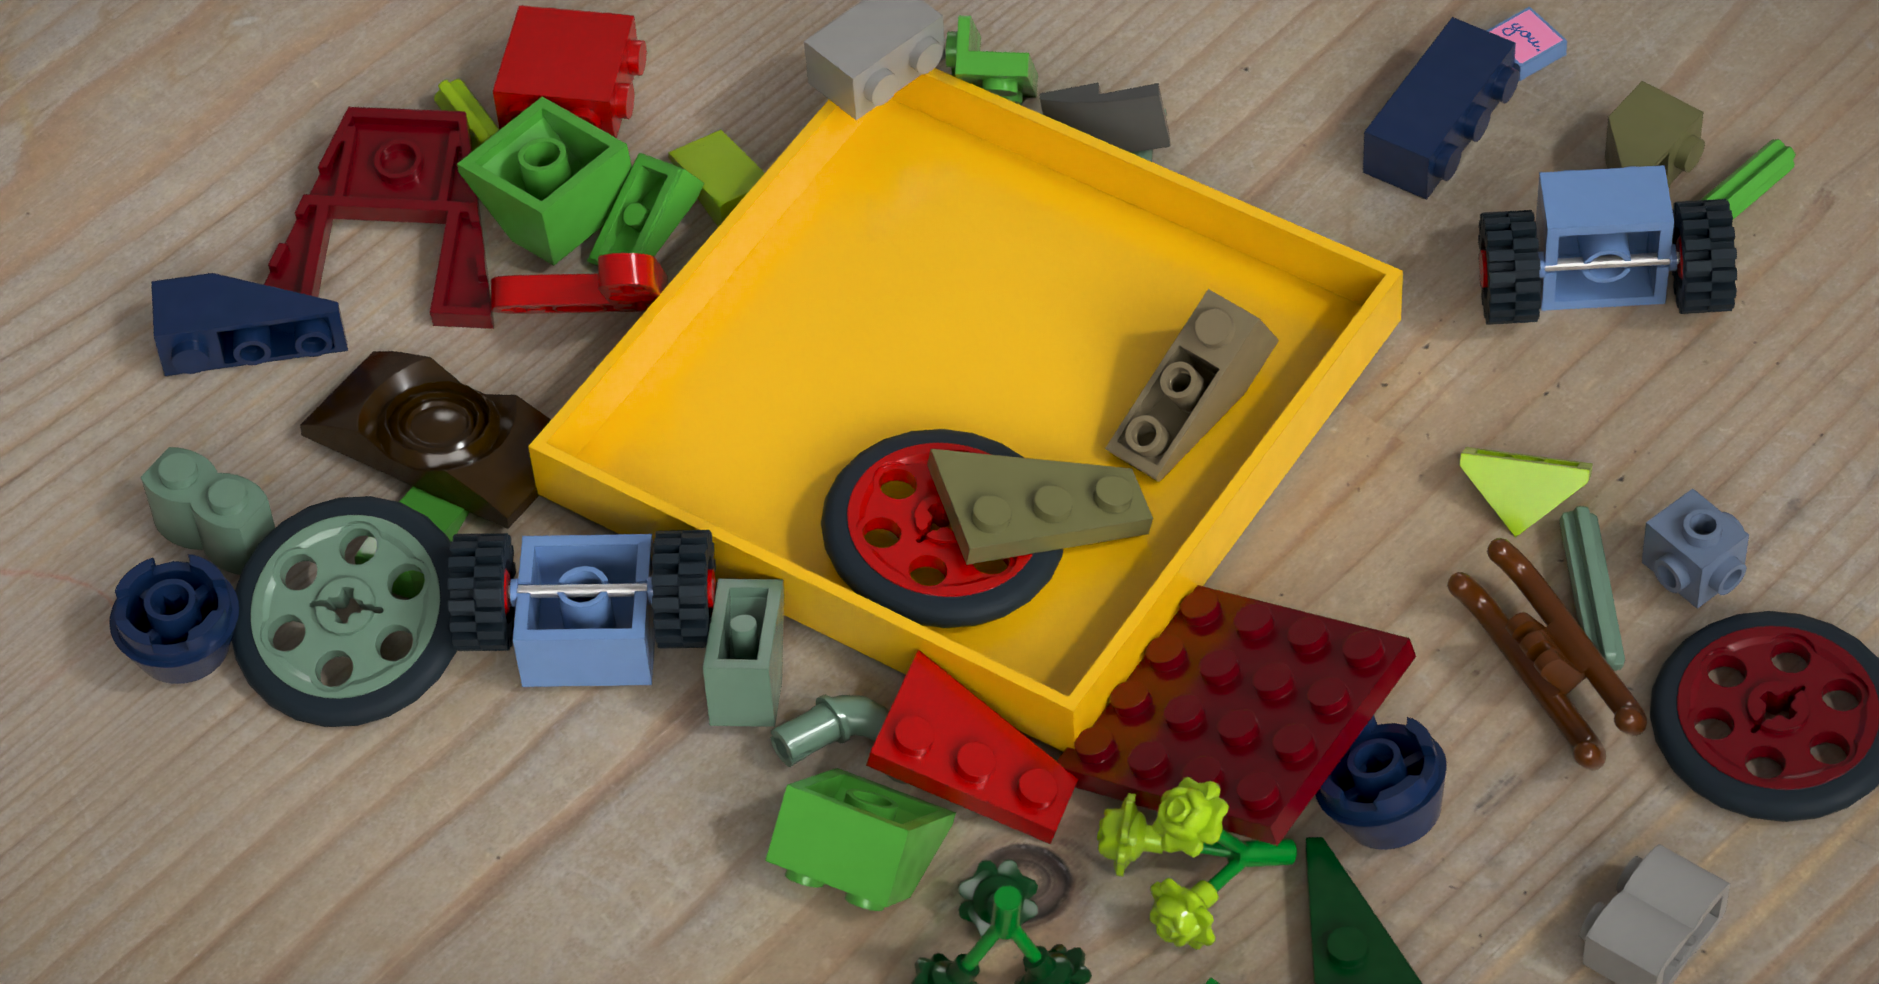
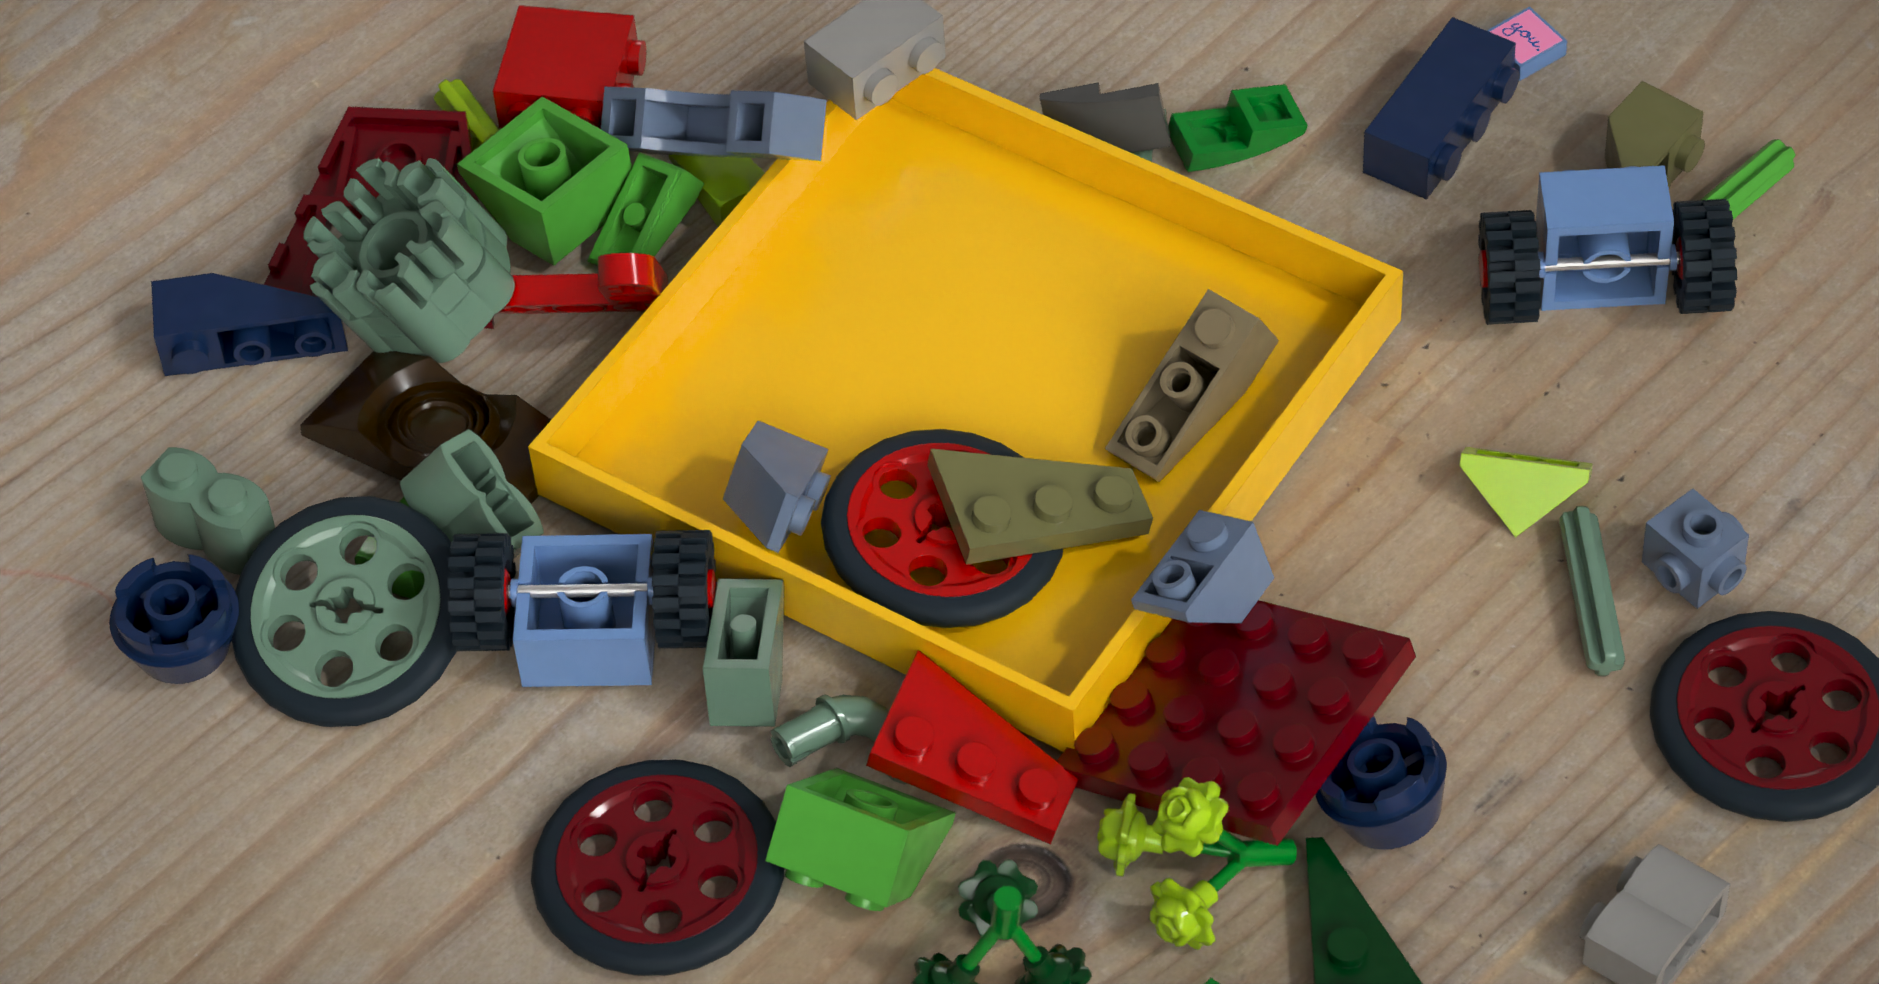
bright green bracket [946,15,1038,105] -> none
reddish brown piece [1447,538,1647,771] -> none
none -> sand green piece [304,158,515,363]
none -> sand green brick [400,429,544,559]
none -> wedge [531,760,784,976]
none -> sand blue arch [601,87,827,161]
none -> sand blue slope [723,421,831,553]
none -> sand blue slope [1131,510,1274,623]
none -> green slope [1168,84,1308,172]

